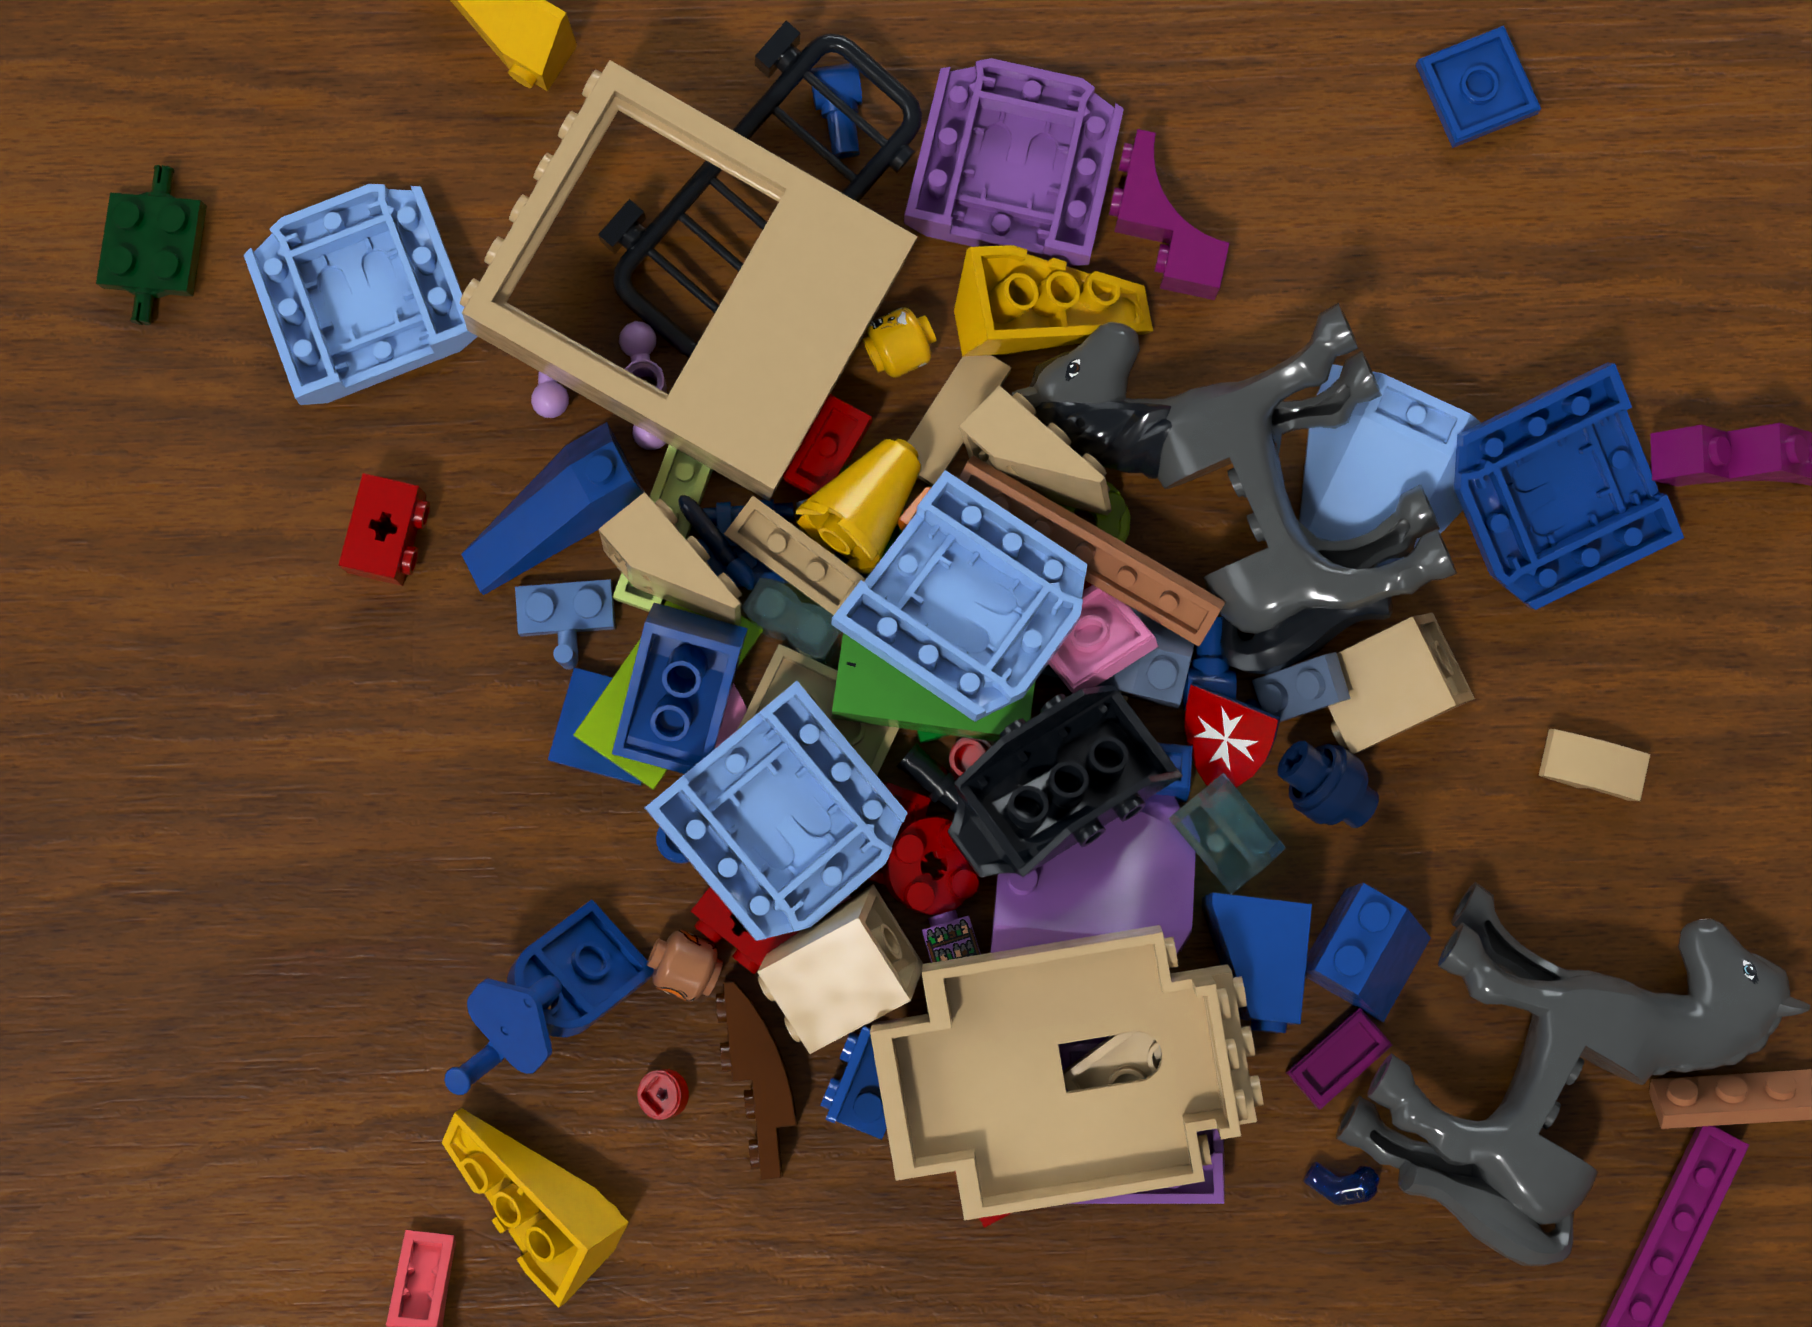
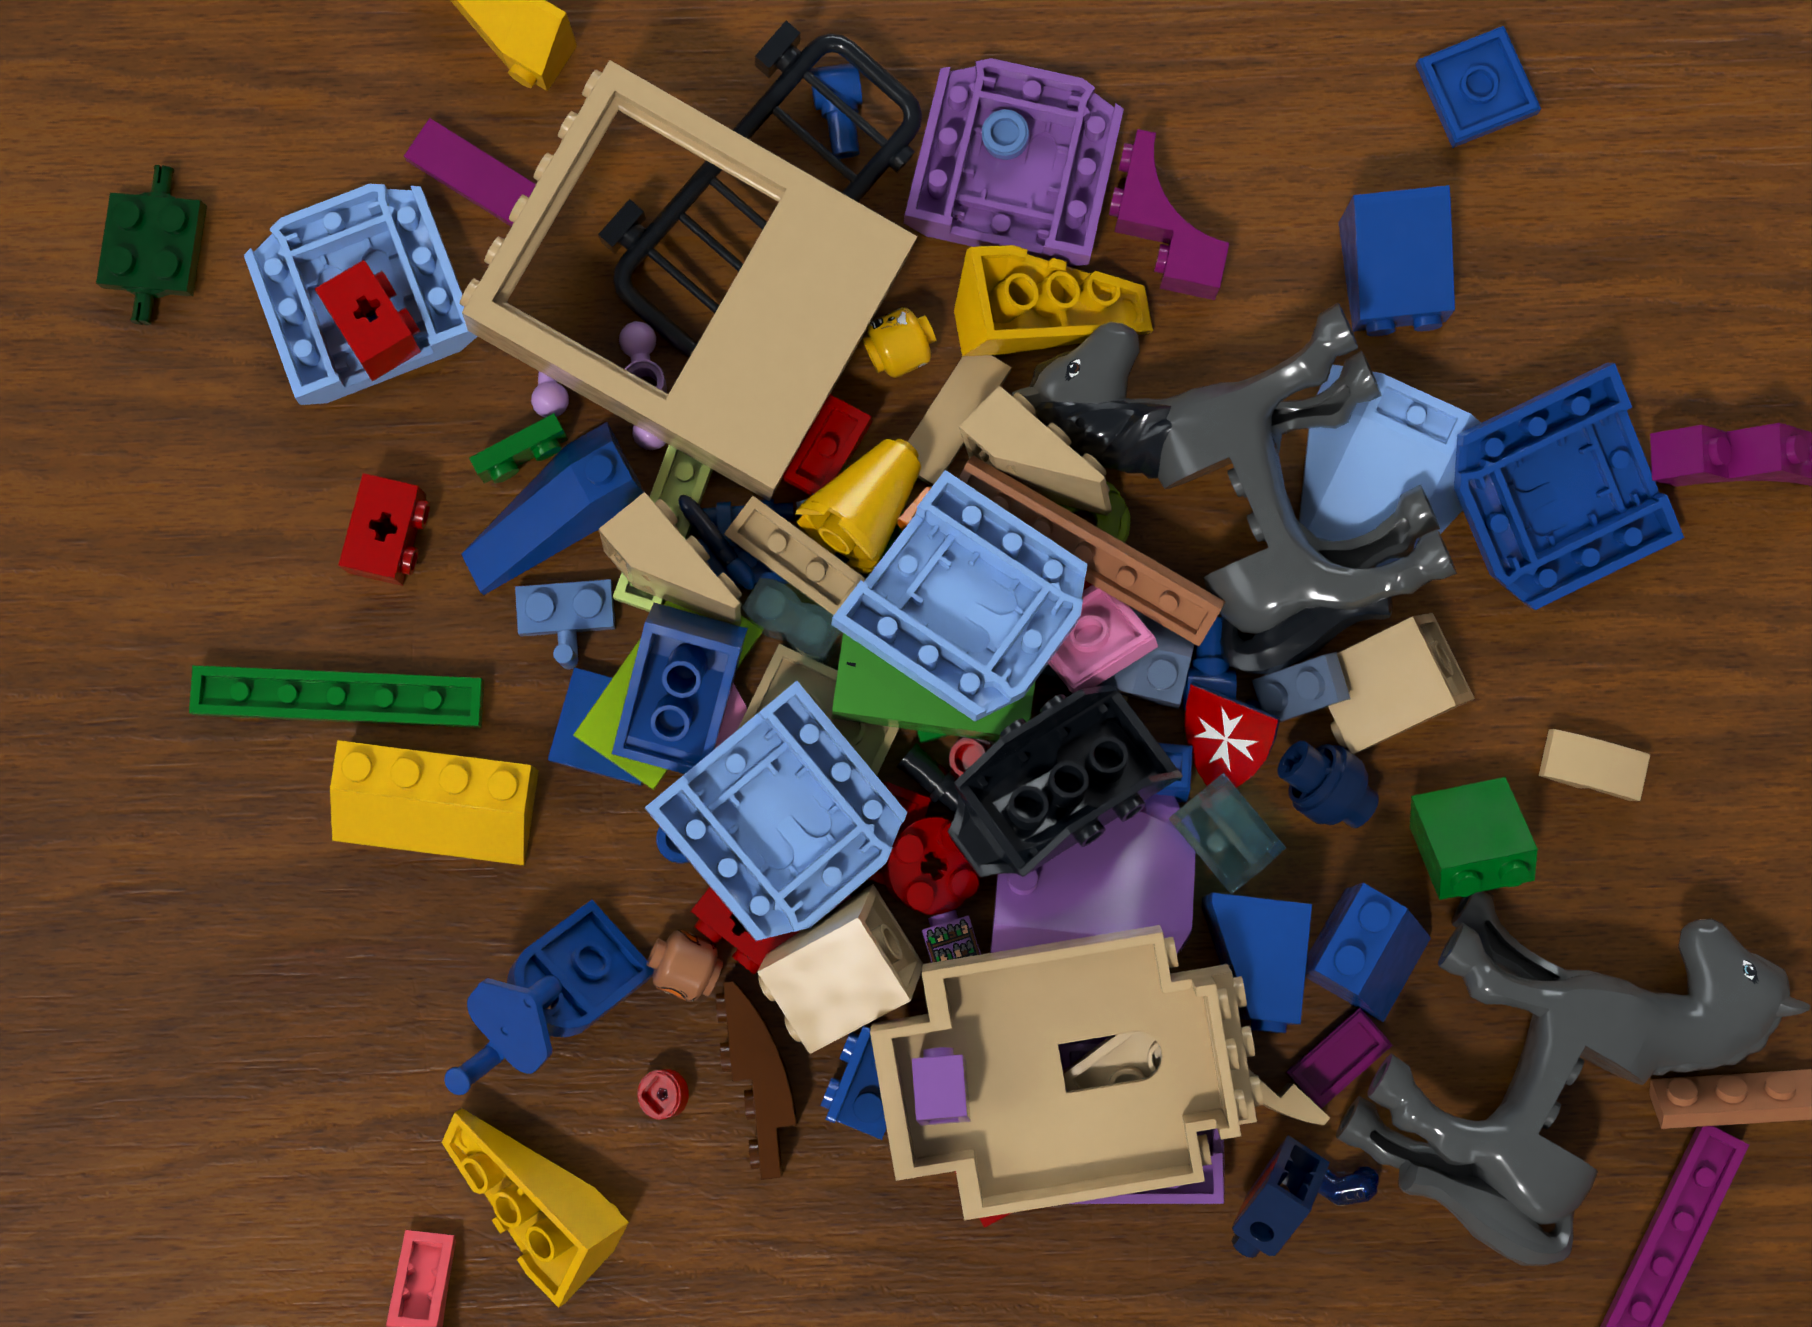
none -> green plate [189,665,484,728]
none -> red brick [315,260,421,381]
none -> yellow slope [330,740,539,866]
none -> magenta tile [404,118,536,227]
none -> green plate [469,413,569,484]
none -> medium lavender brick [912,1047,971,1126]
none -> medium blue tile [982,109,1029,160]
none -> dark blue torso [1232,1135,1330,1258]
none -> tan slope [1248,1068,1330,1125]
none -> blue slope [1339,185,1455,336]
none -> green brick [1410,777,1538,900]

